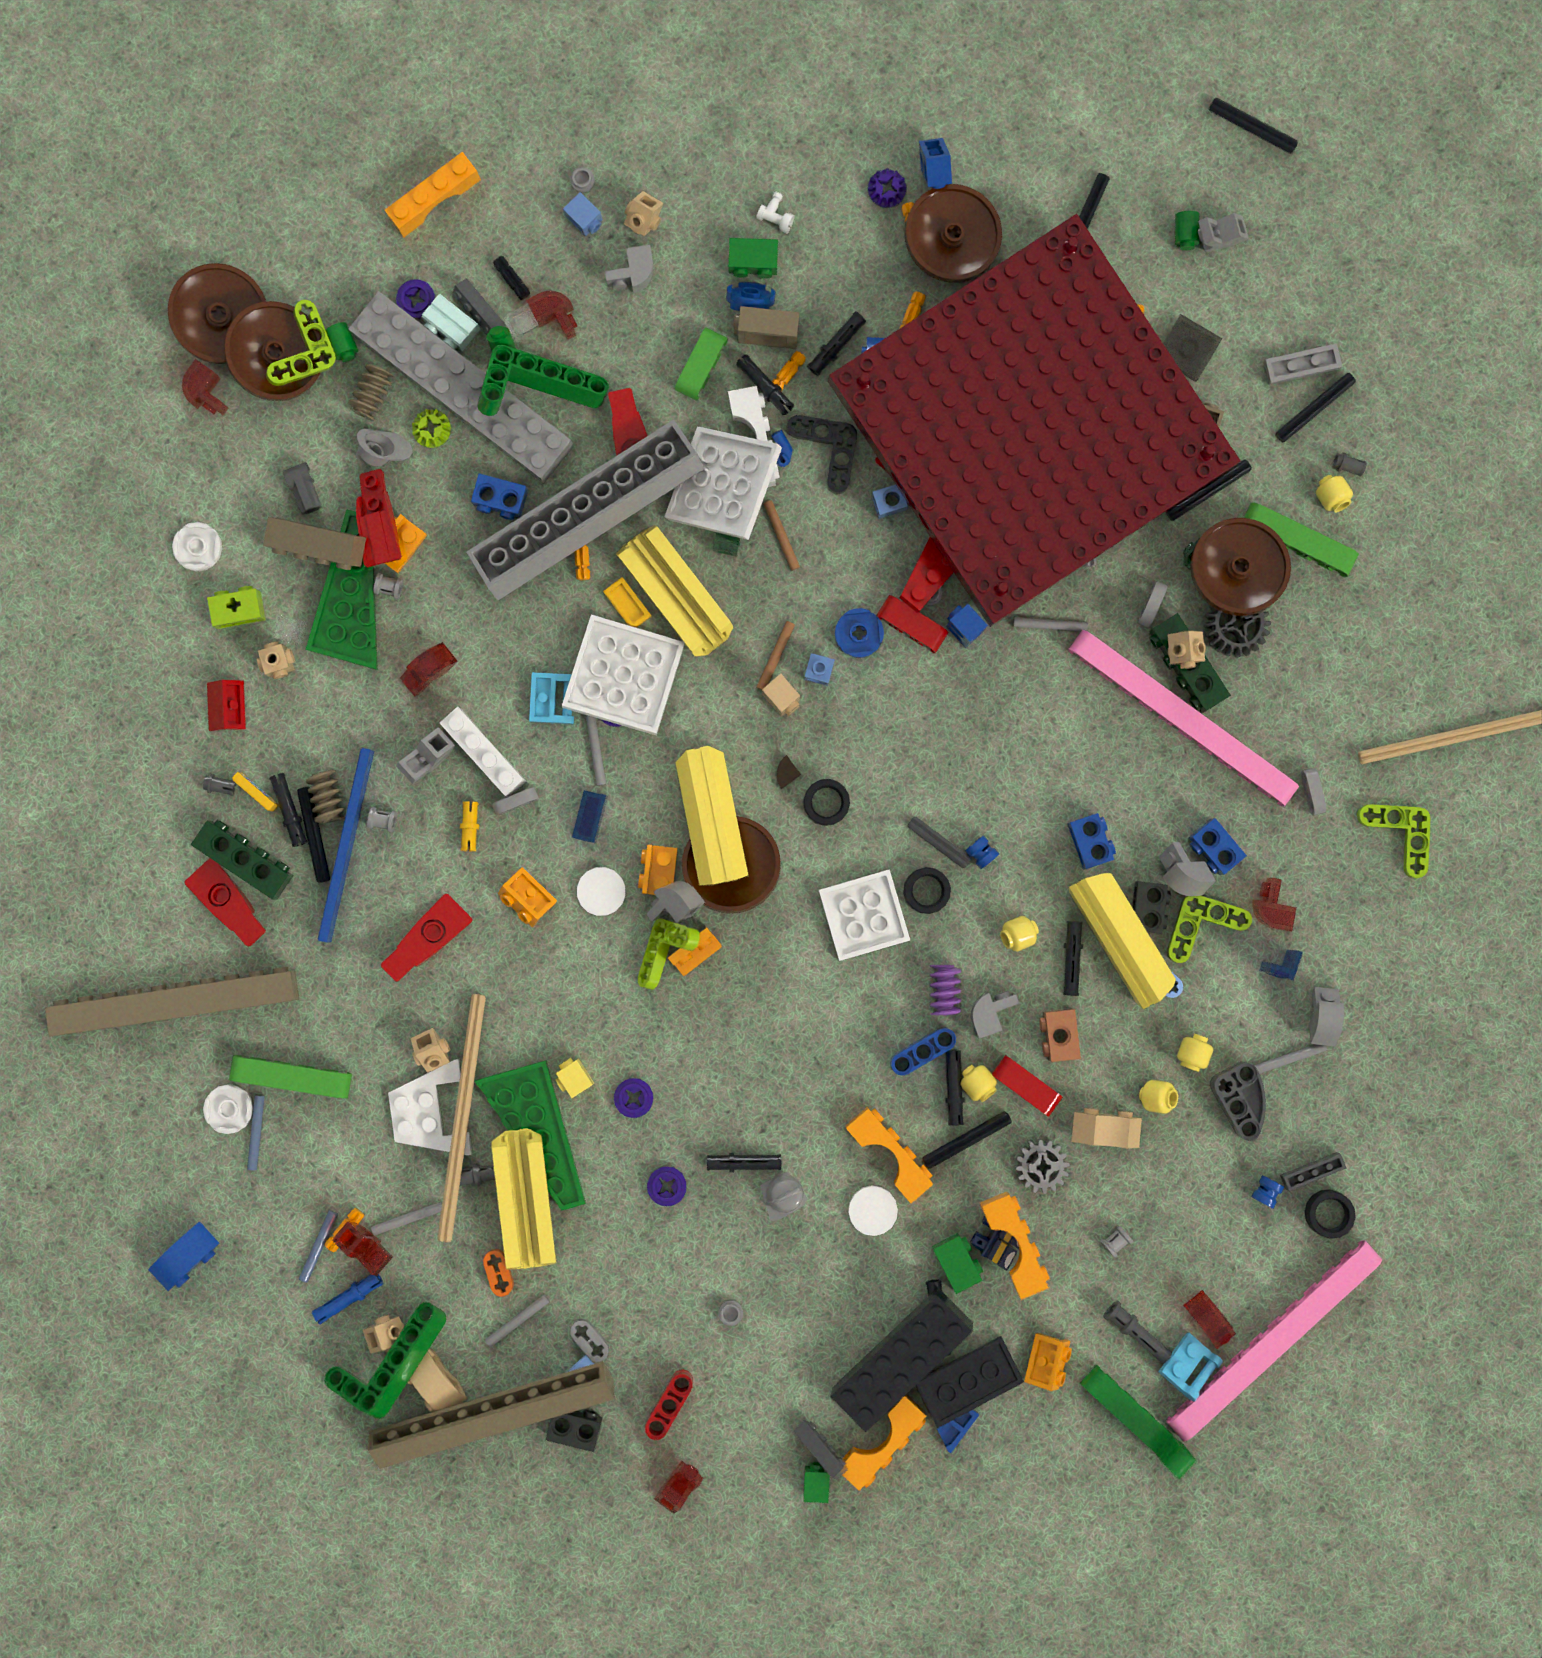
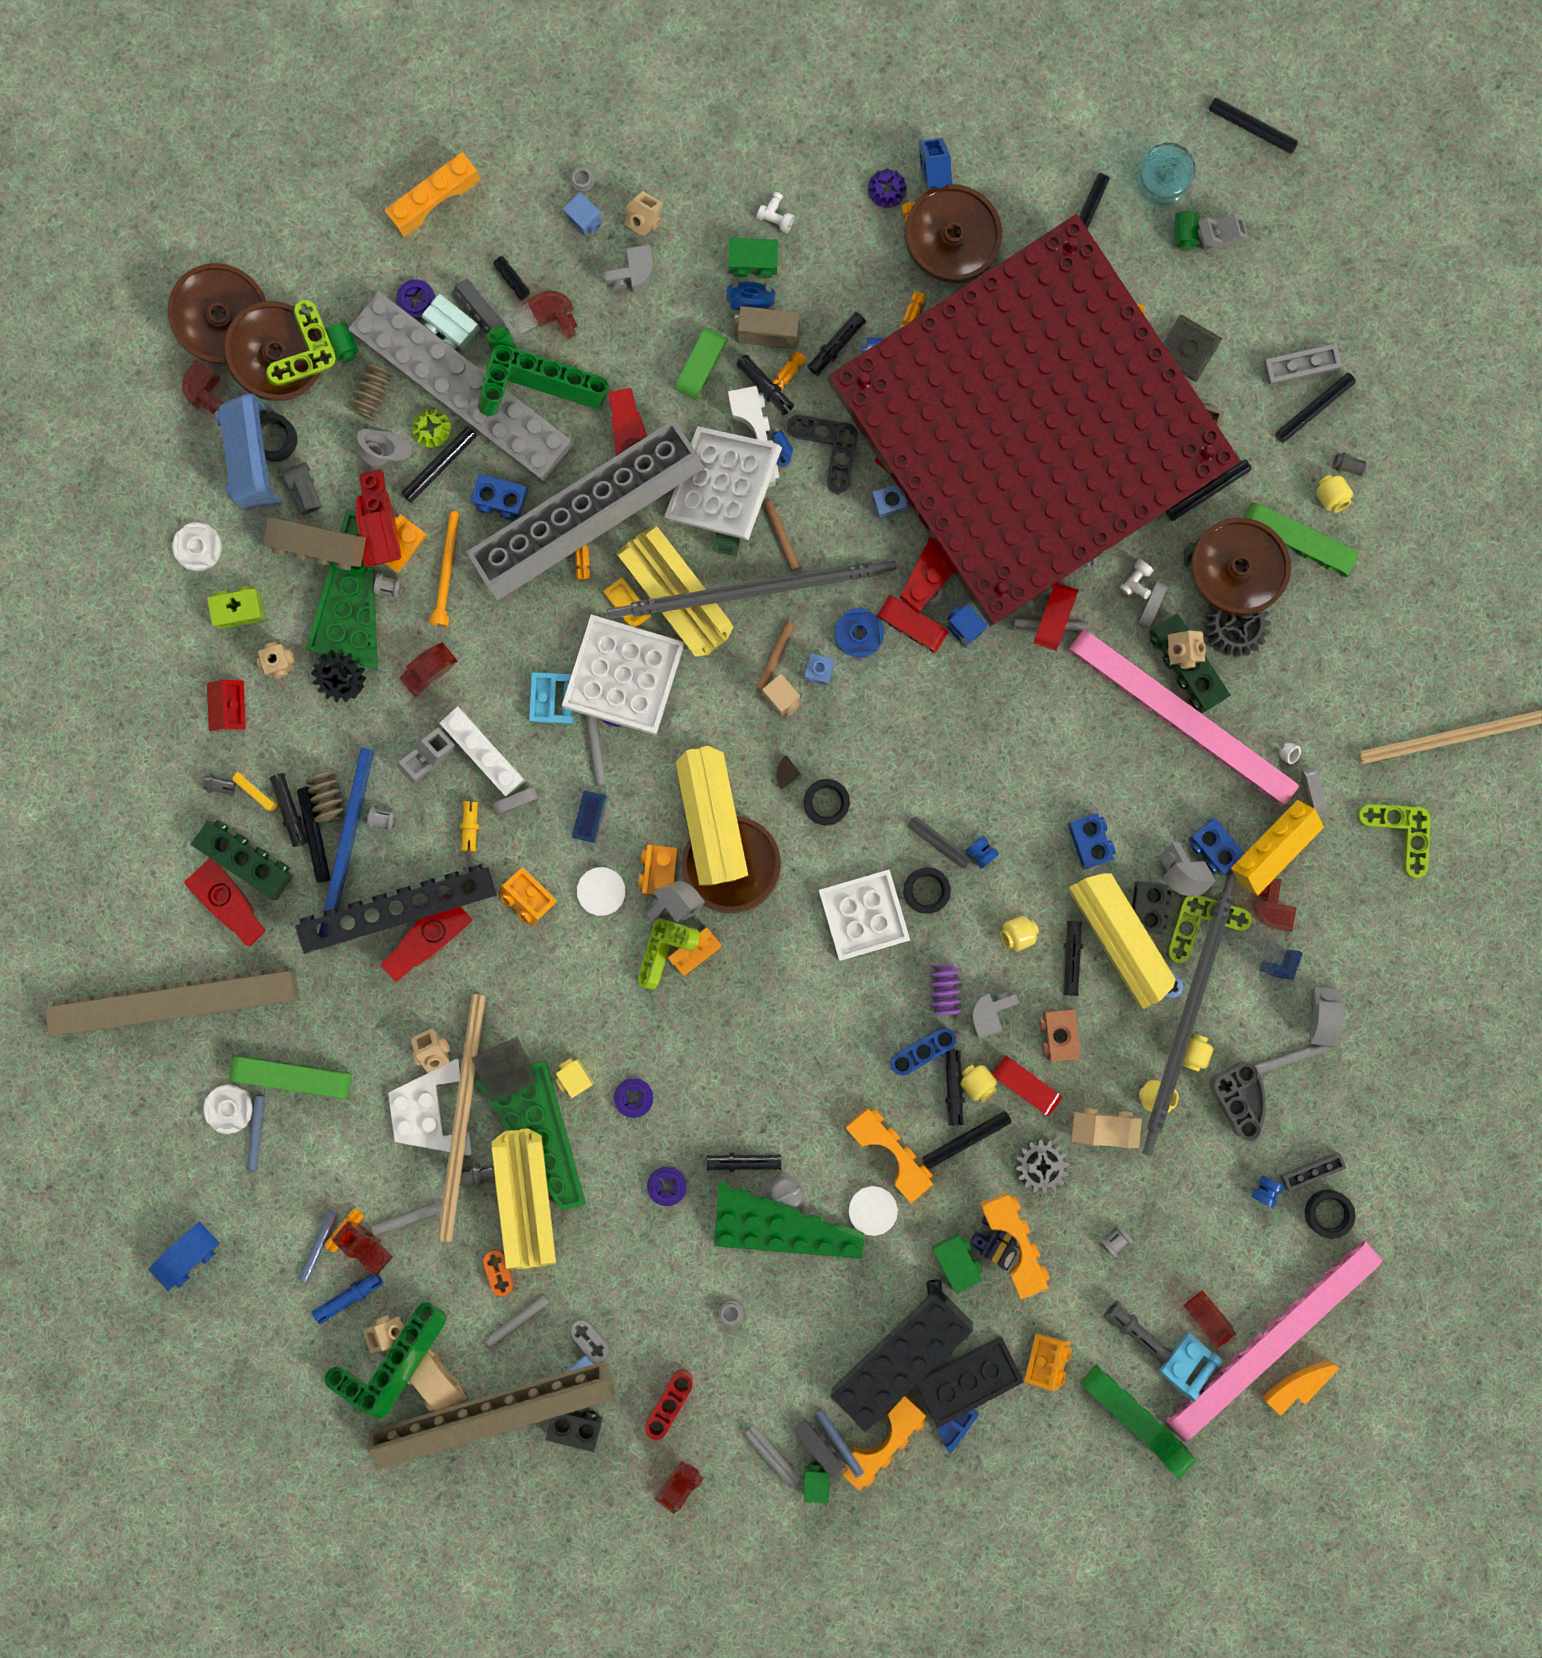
none -> medium blue windscreen [215,394,281,509]
none -> black tyre [260,413,298,462]
none -> black brick [295,864,497,954]
none -> black gear [311,650,366,702]
none -> black axle [401,426,477,502]
none -> light orange piece [429,510,459,627]
none -> clear smoke plate [471,1036,538,1103]
none -> dark grey axle [607,560,896,619]
none -> green wing [714,1180,864,1259]
none -> light grey axle [744,1425,800,1489]
none -> sand blue bar [815,1410,864,1478]
none -> red beam [1033,583,1079,651]
none -> white piece [1119,559,1154,599]
none -> clear light blue wheel [1137,142,1196,206]
none -> dark grey axle [1142,870,1237,1156]
none -> yellow brick [1231,800,1324,896]
none -> light orange slope [1261,1360,1339,1416]
none -> white hinge [1279,743,1301,764]

